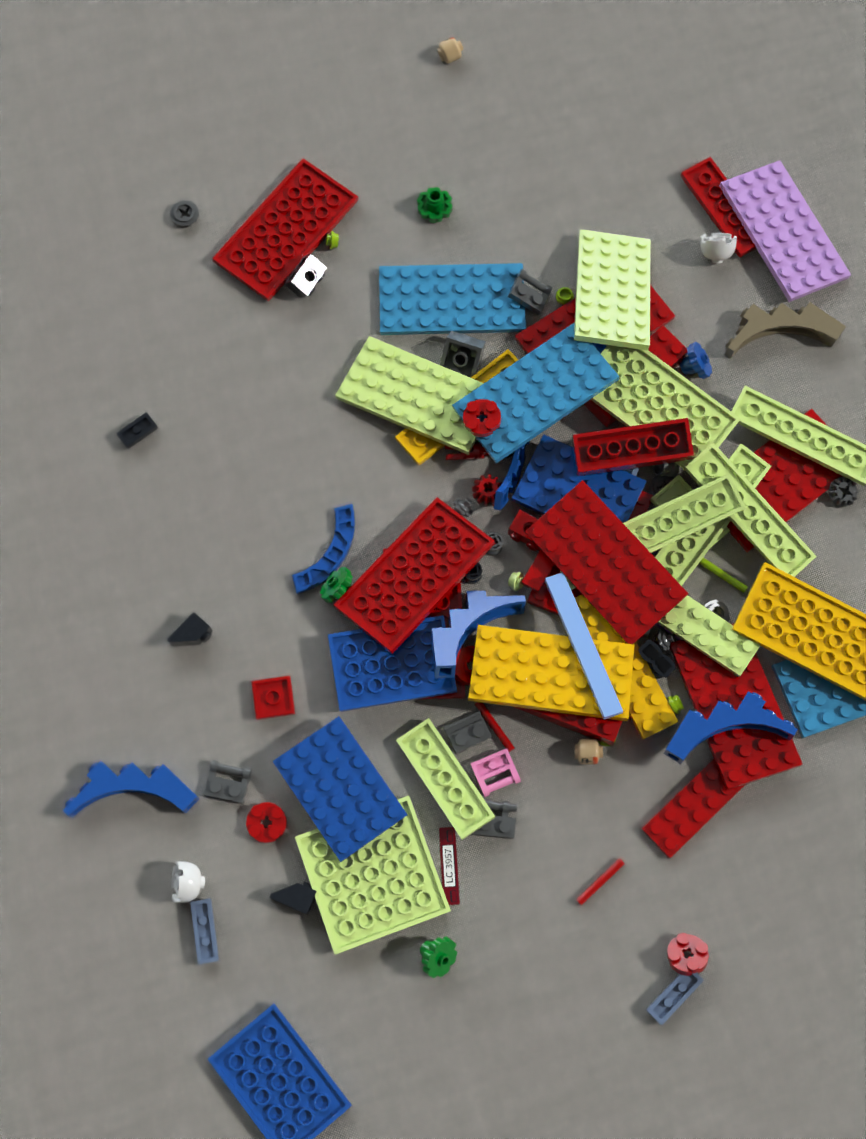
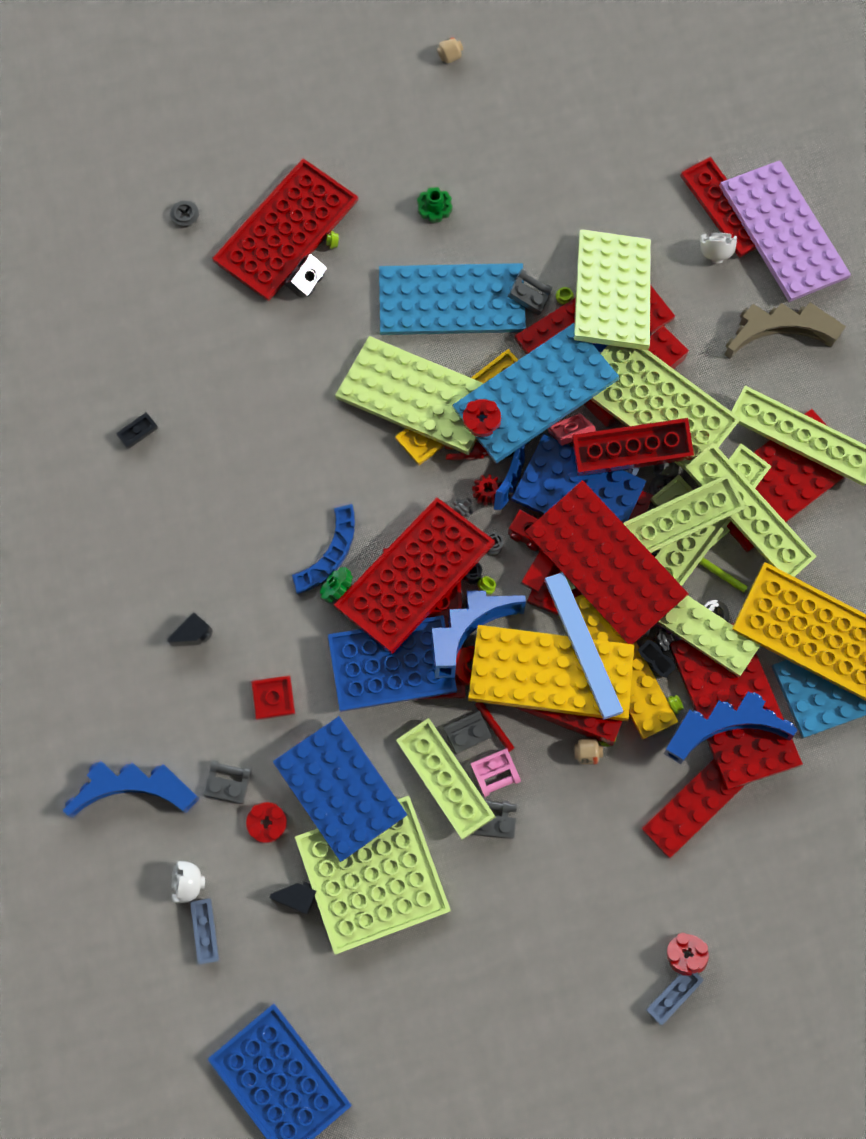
green plant [420,936,458,979] -> none
sticker [439,827,460,905] -> none
dark grey slope [440,331,486,378] -> none
yellowish green plate [508,572,524,591] -> none
red bar [576,858,625,906] -> none
blue plant [680,342,712,379] -> none
dark grey gear [829,477,859,507] -> none
none -> lime plate [477,576,496,594]
none -> coral tile [548,413,596,446]

